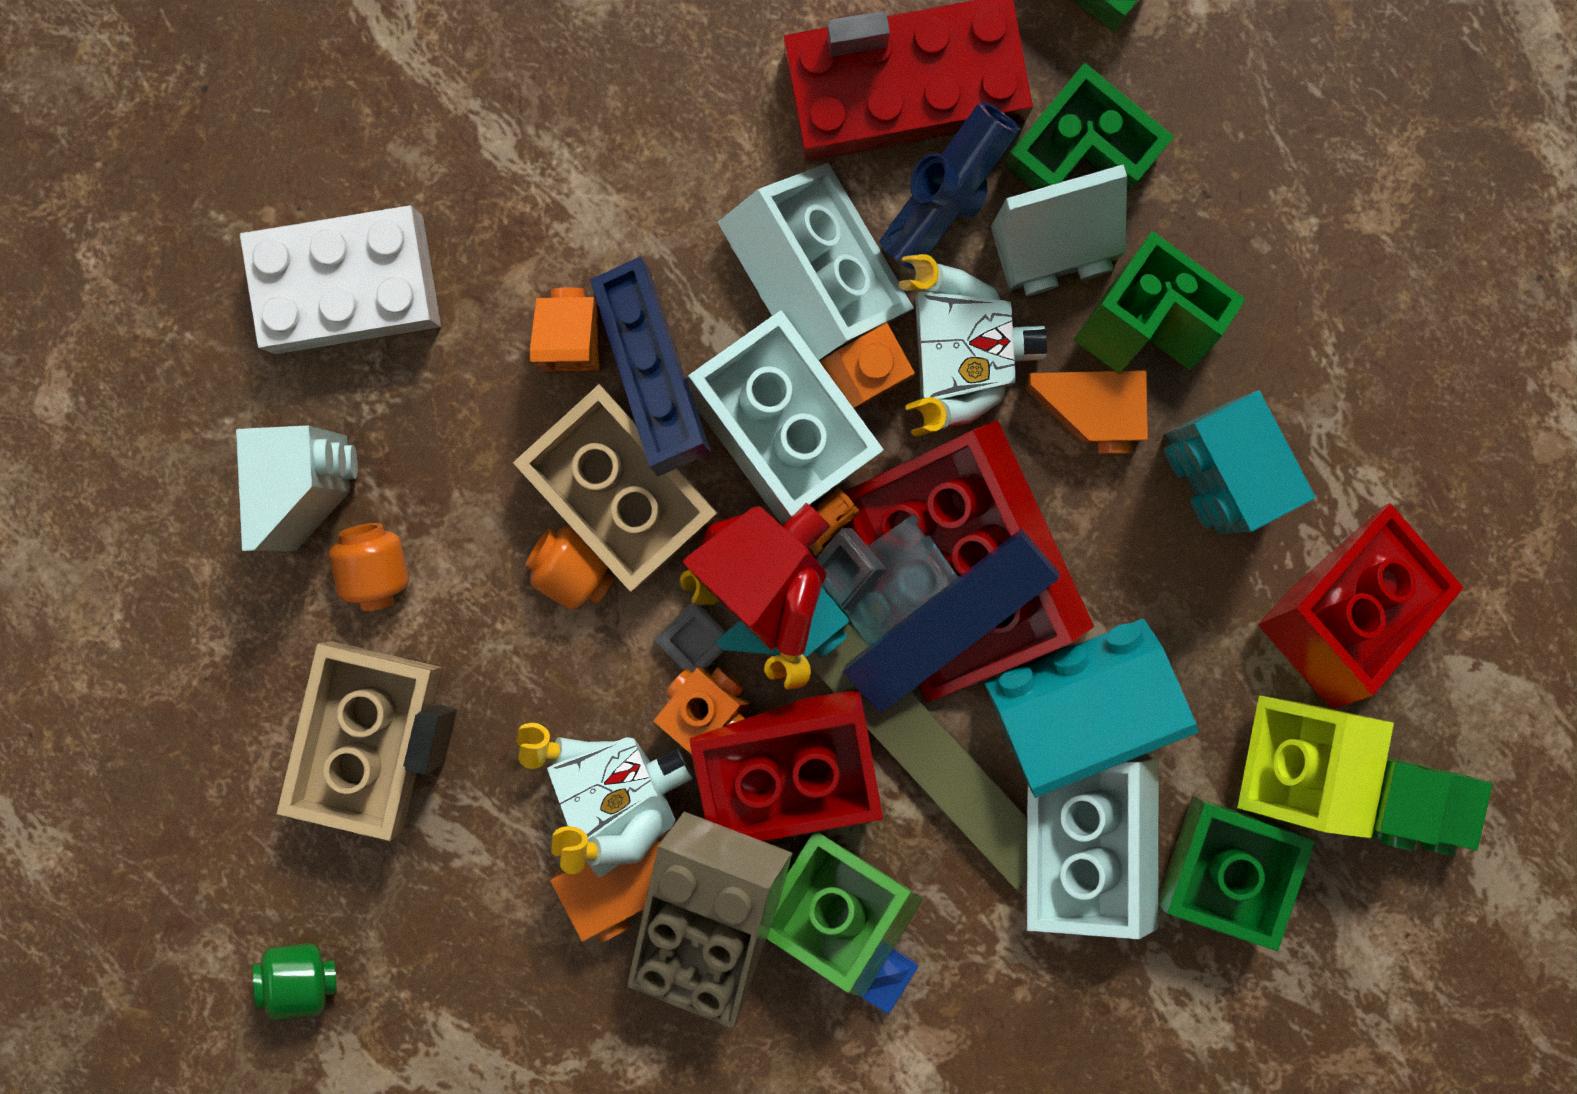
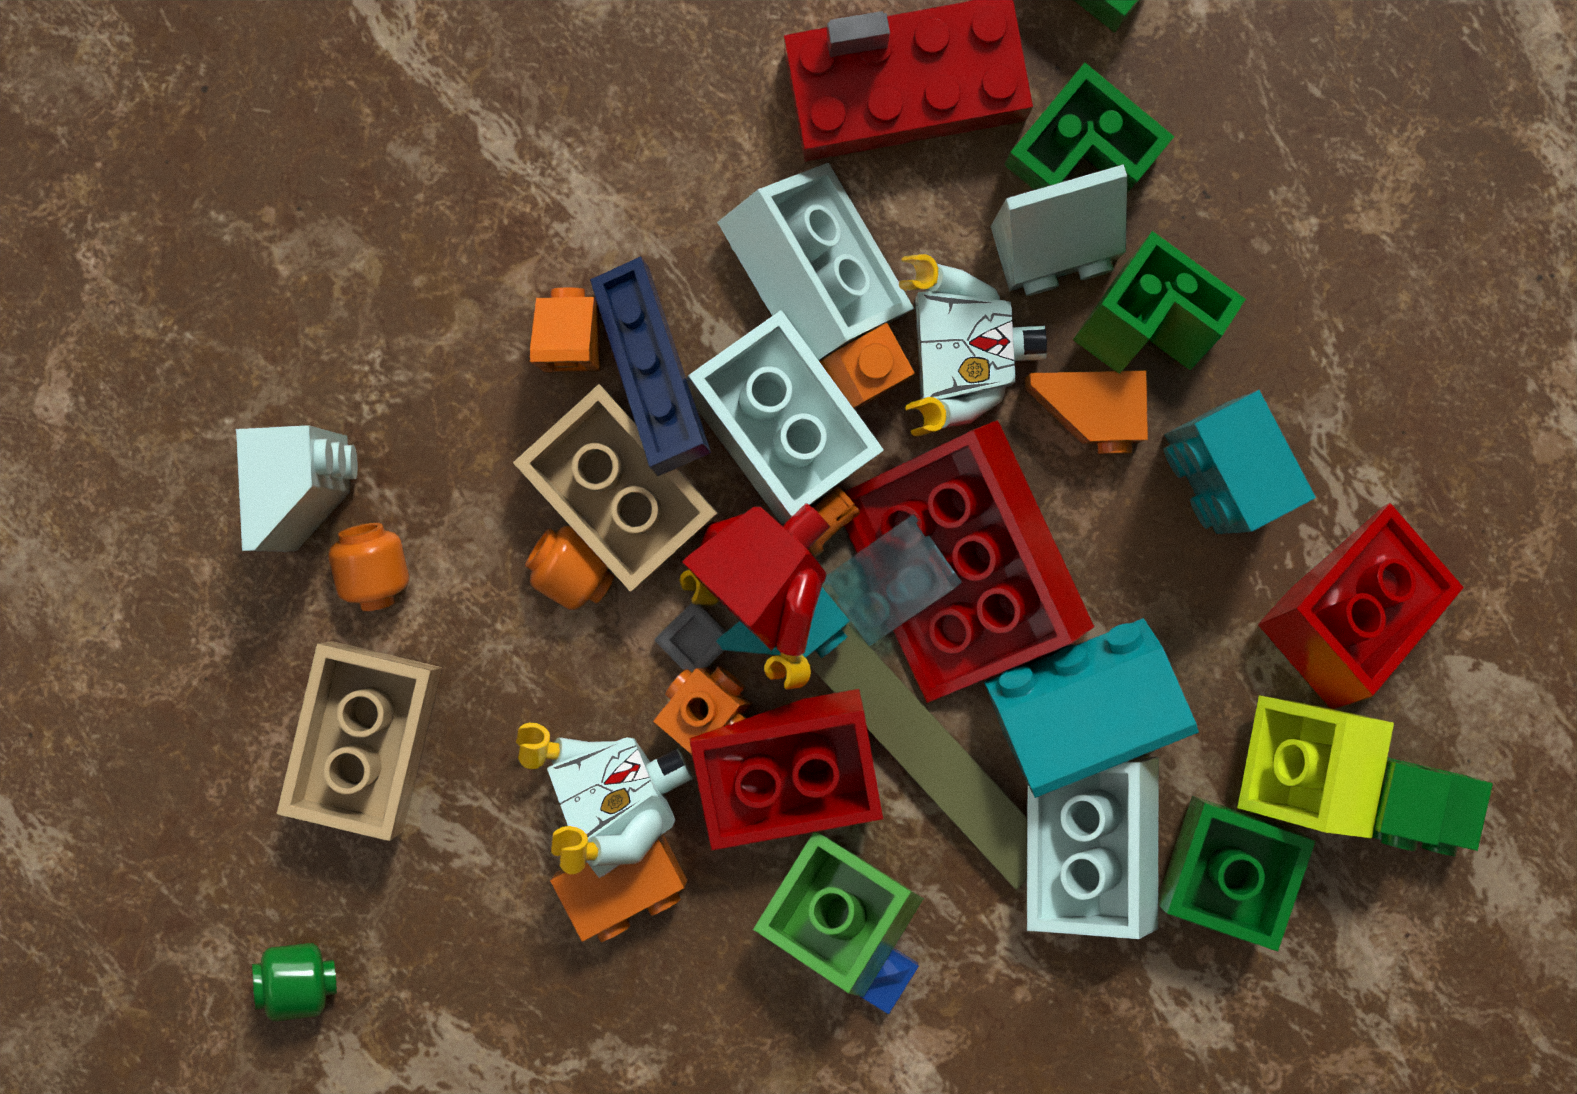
white brick [240,205,441,354] -> none
pearl dark grey tile [403,704,457,775] -> none
dark tan slope [627,812,792,1029] -> none
flat silver tile [816,528,887,610] -> none
dark blue tile [843,529,1060,714] -> none
dark blue piece [878,100,1021,270] -> none

